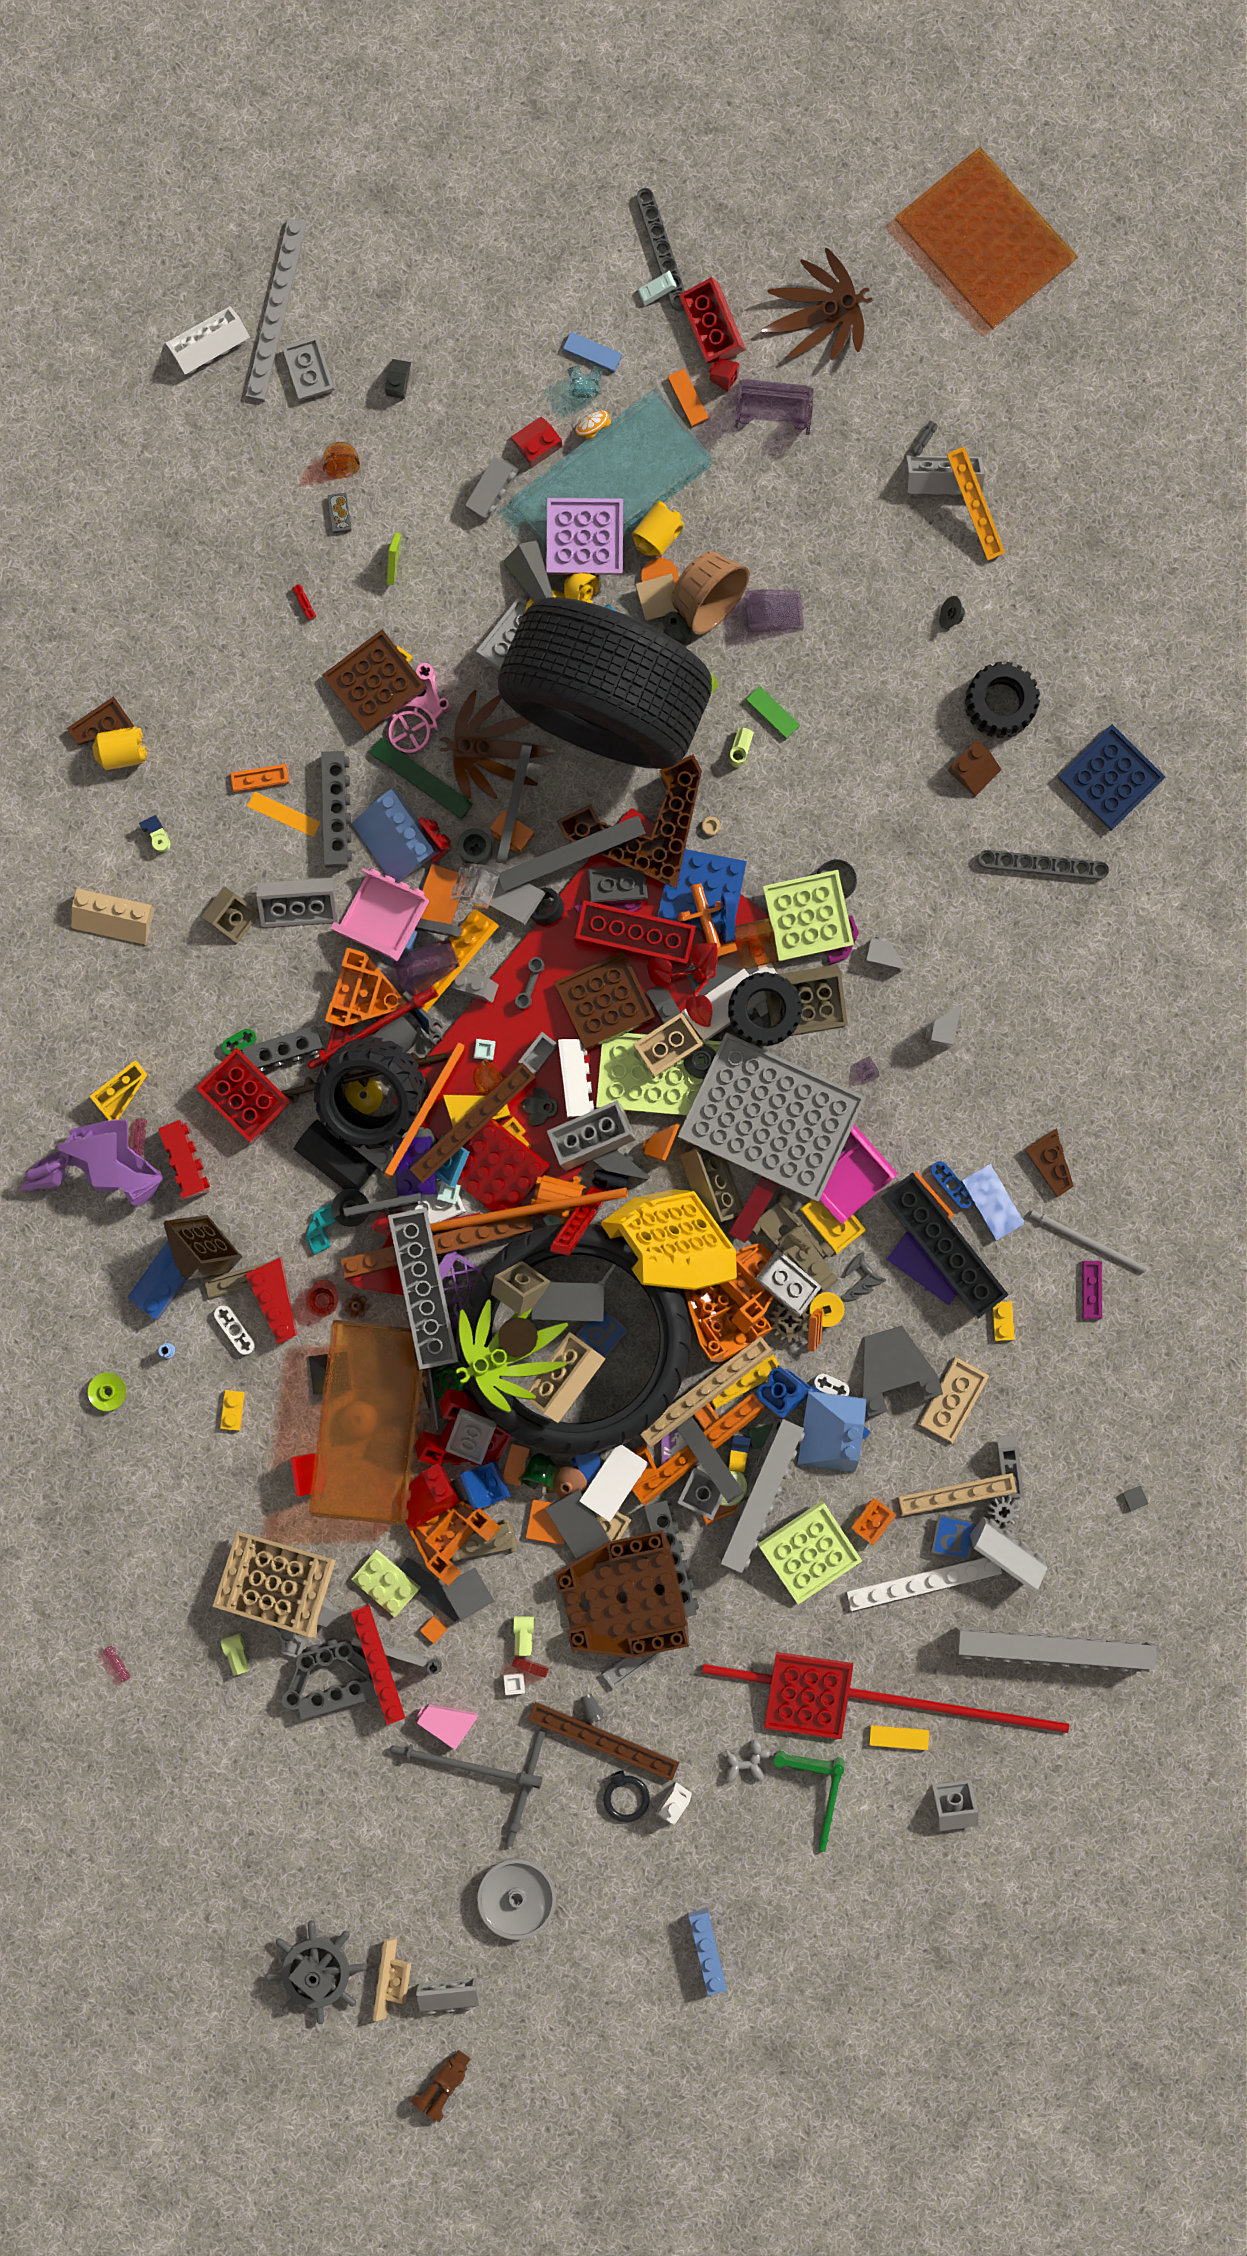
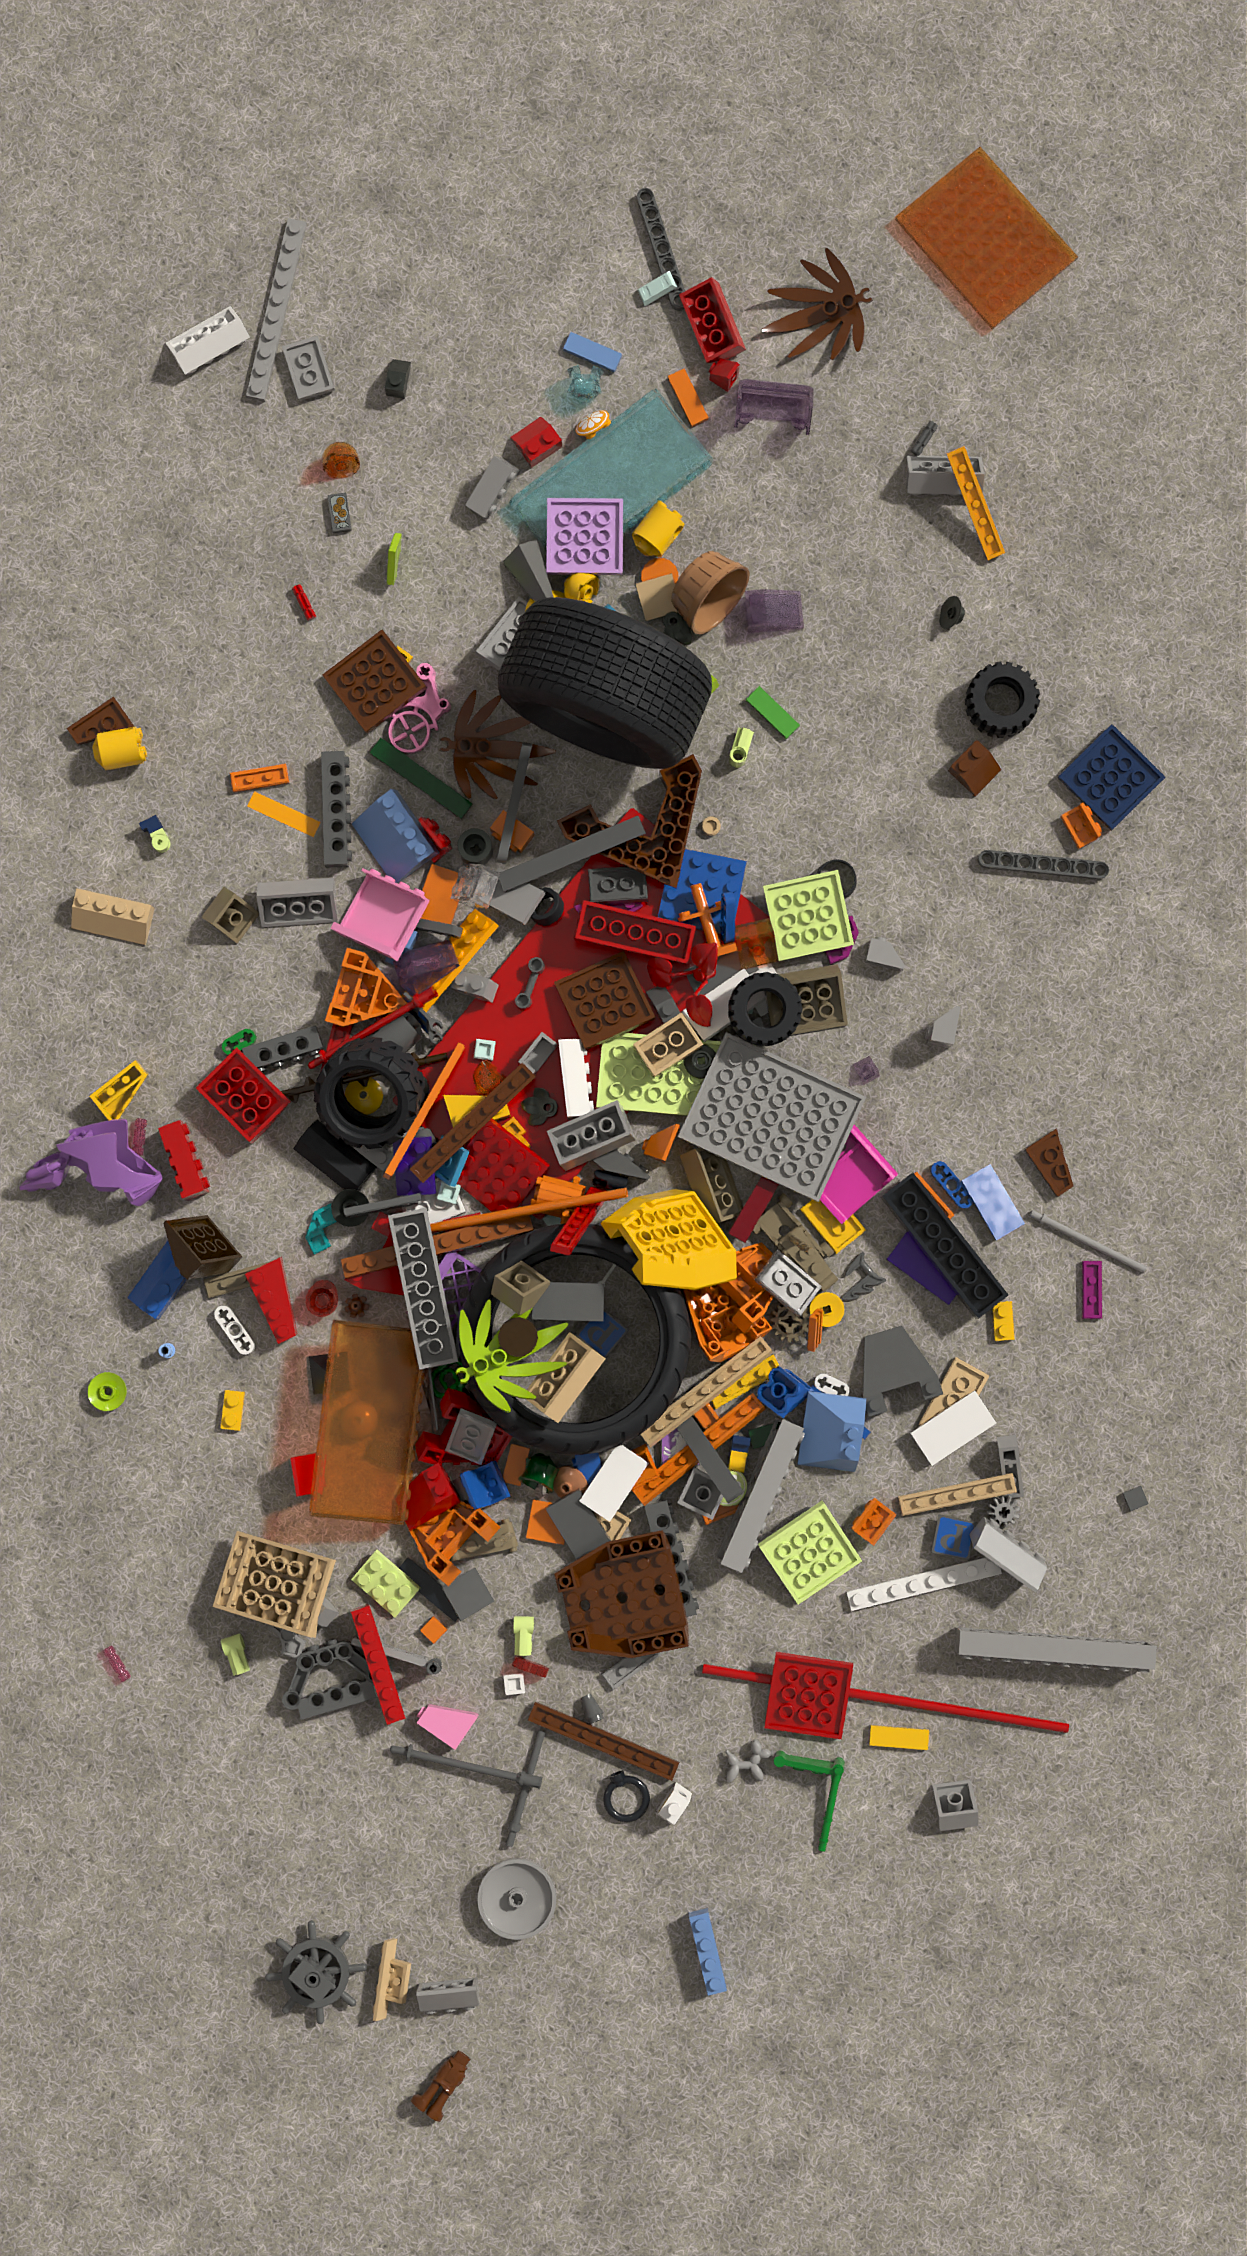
none -> white tile [910,1390,996,1466]
none -> orange bracket [1060,803,1102,850]

